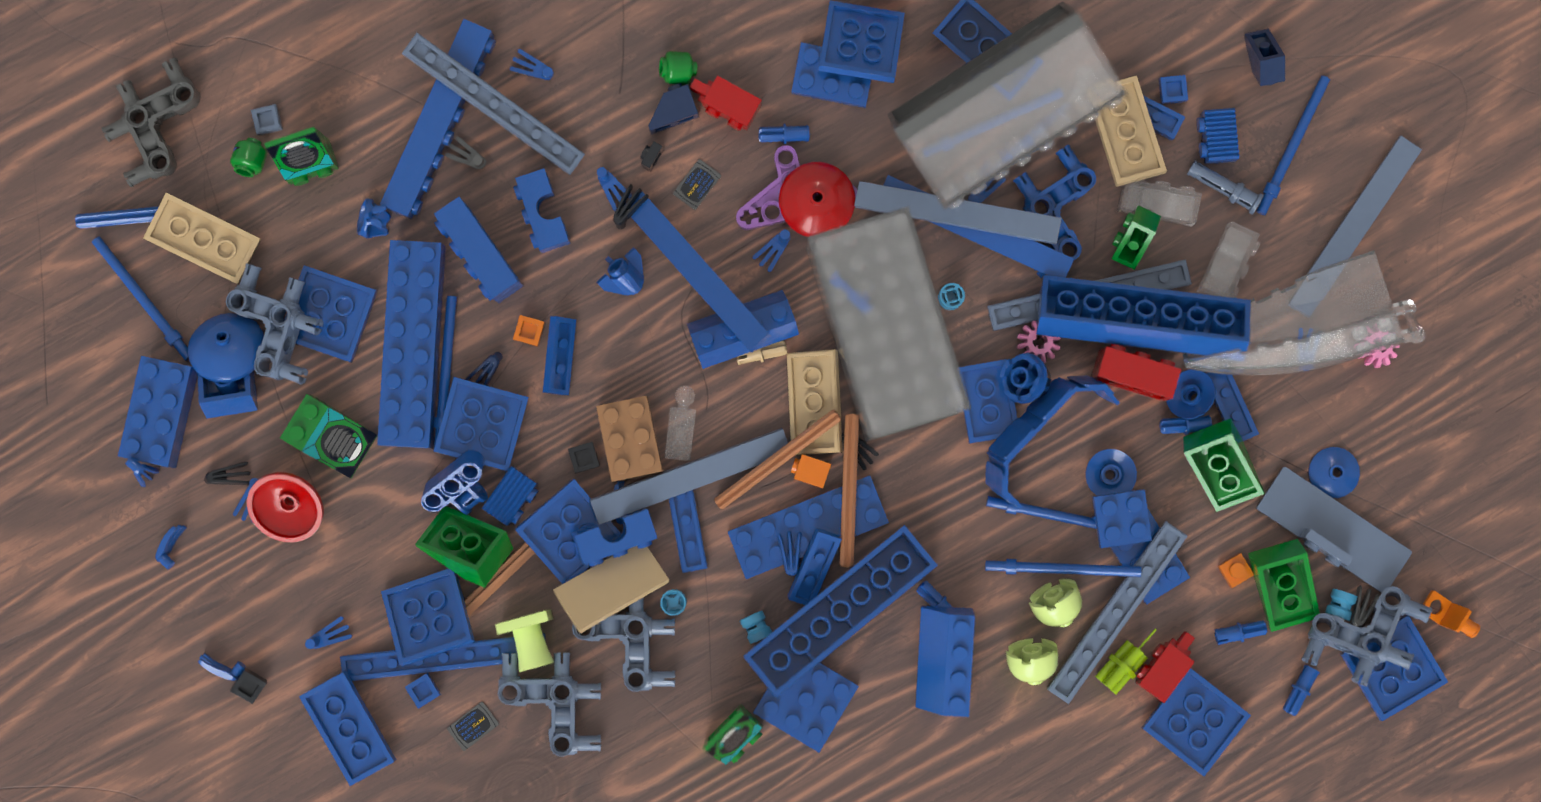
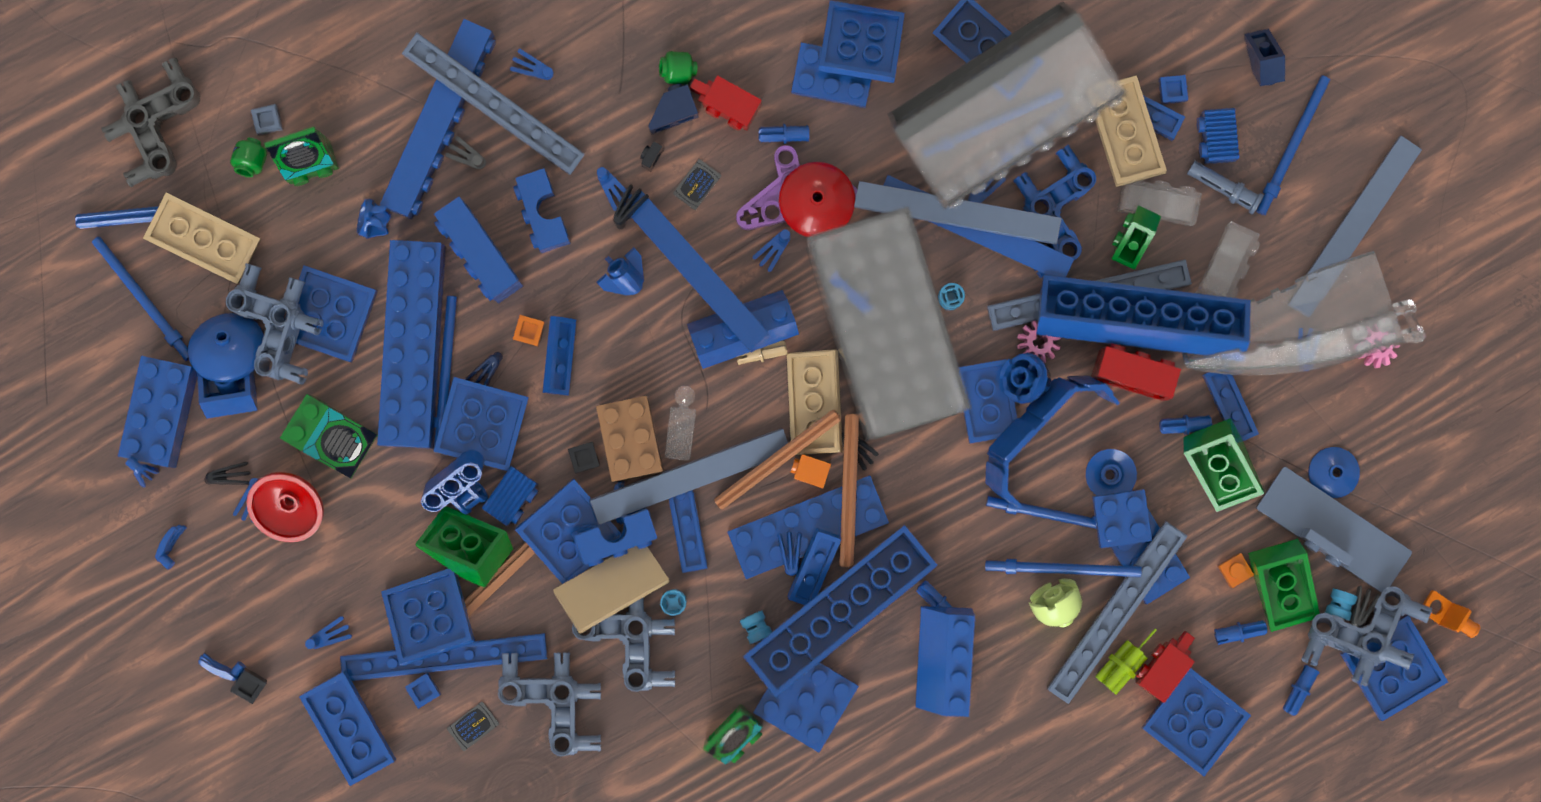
yellowish green plant [495,610,554,672] -> none
yellowish green cylinder [1006,638,1058,685] -> none
blue dish [1166,370,1216,419] -> none

